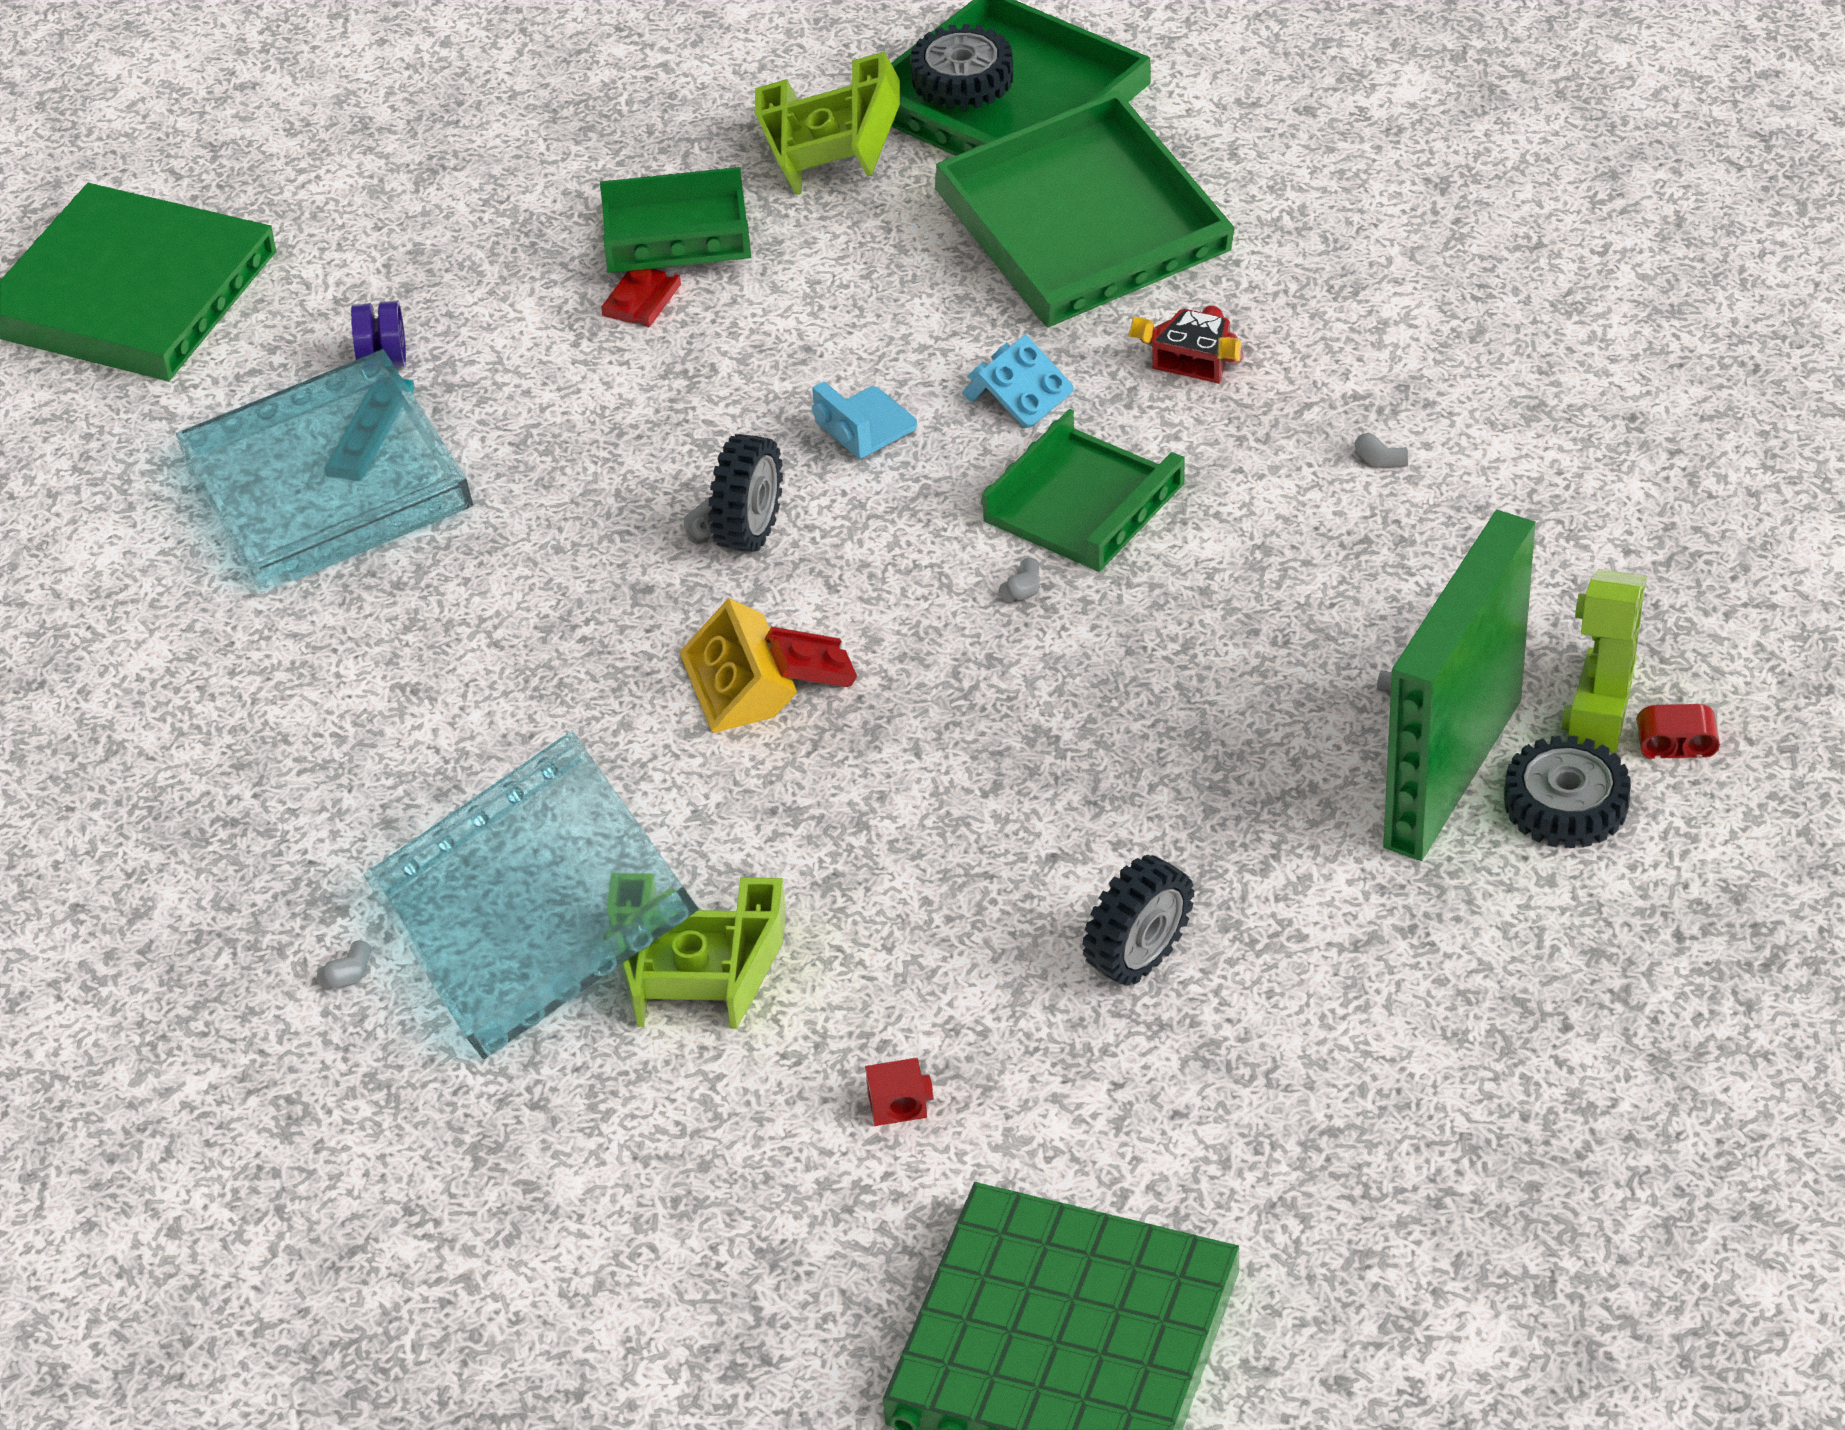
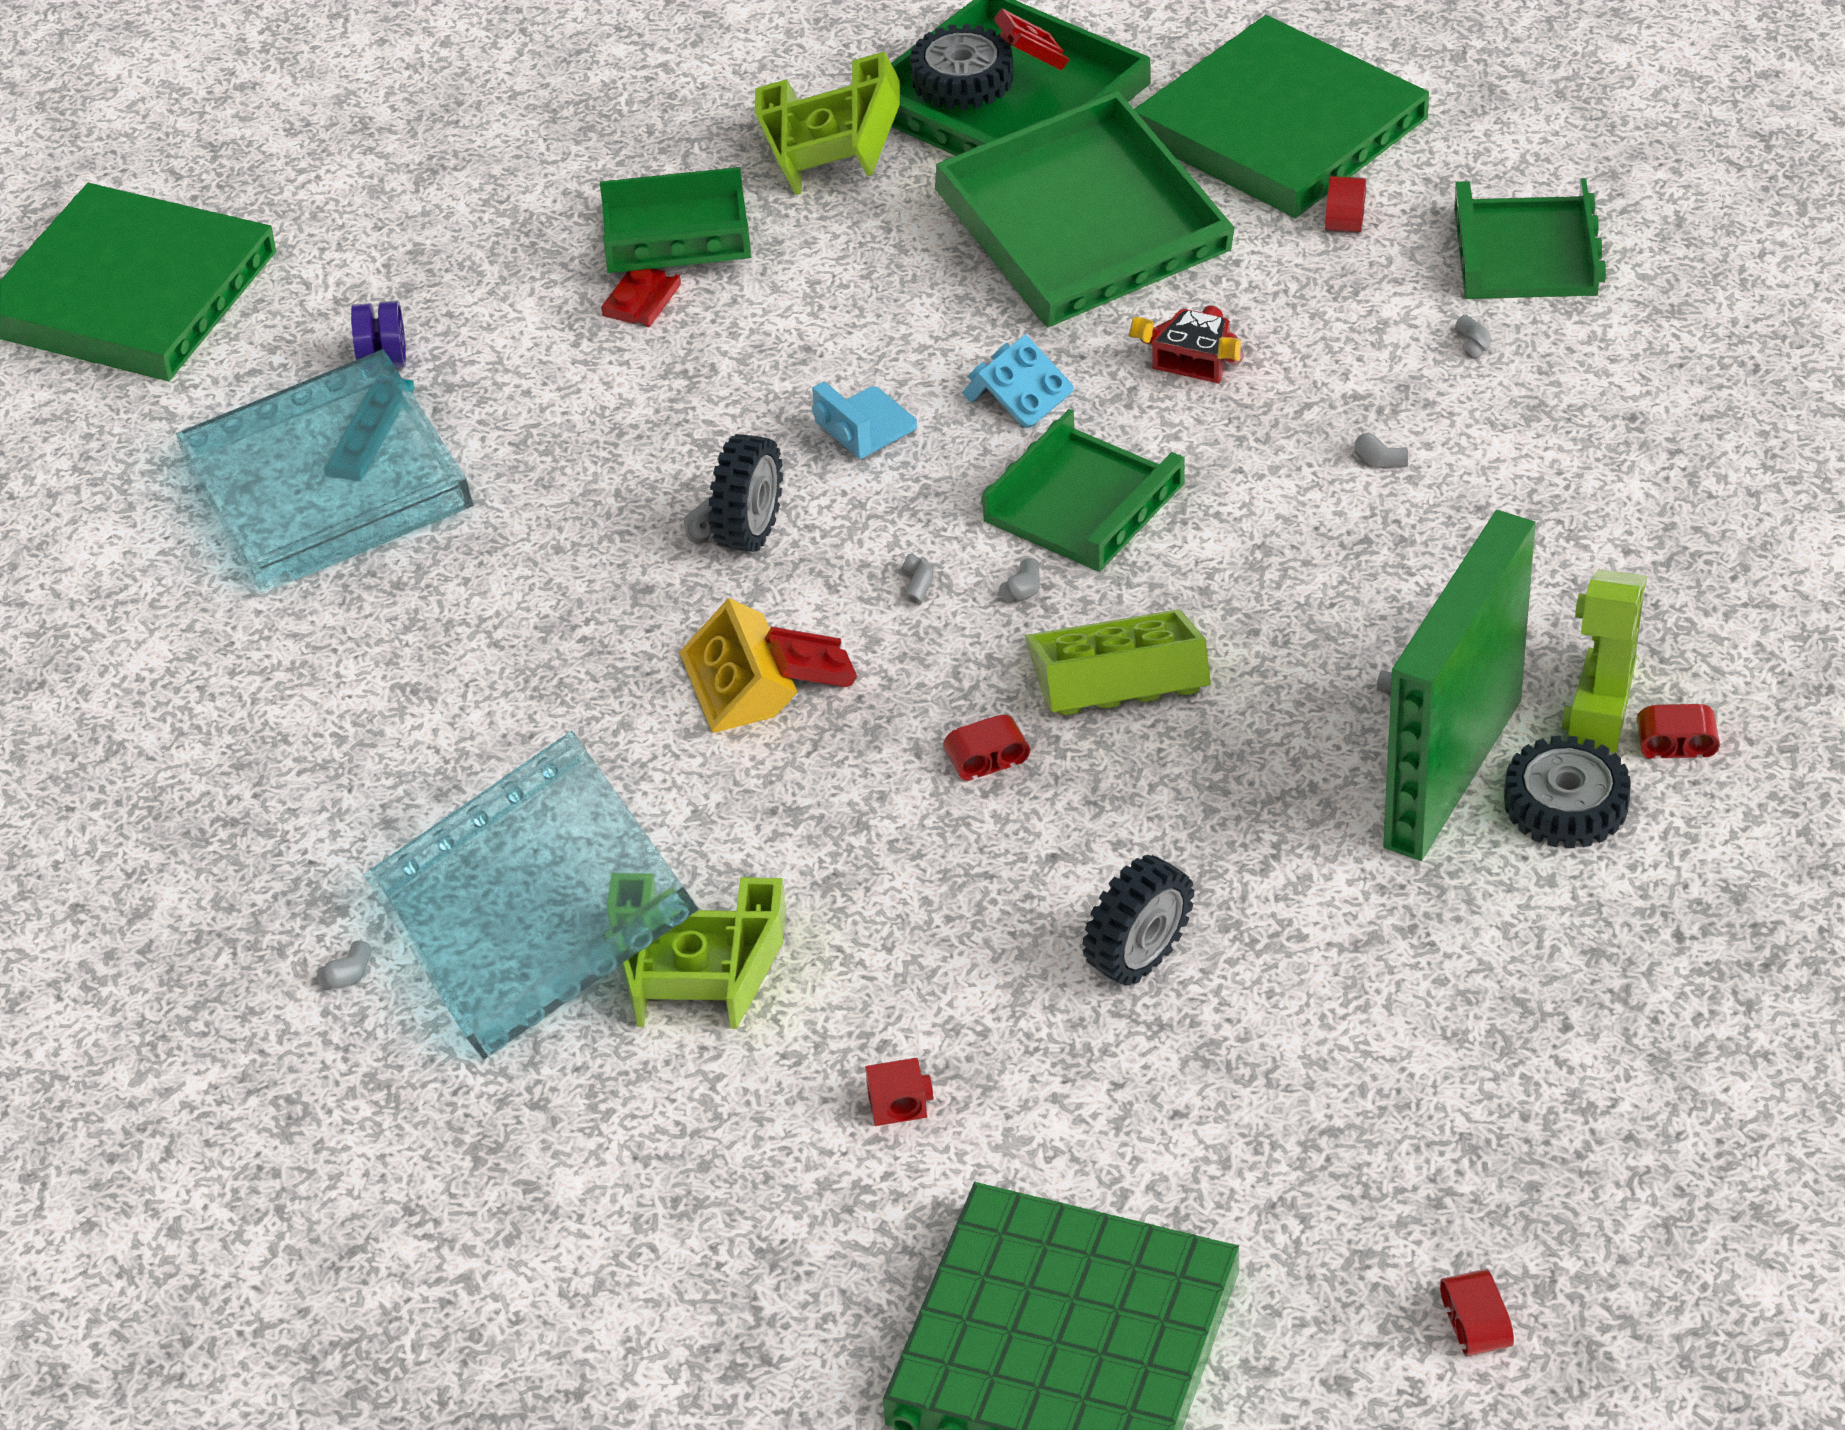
none -> light grey arm [901,553,933,605]
none -> red beam [943,714,1031,781]
none -> red plate [994,8,1070,71]
none -> lime slope [1025,609,1211,715]
none -> green panel [1134,15,1429,218]
none -> red beam [1325,176,1366,232]
none -> red beam [1440,1269,1514,1357]
none -> green panel [1454,178,1606,299]
none -> light grey arm [1455,314,1491,358]

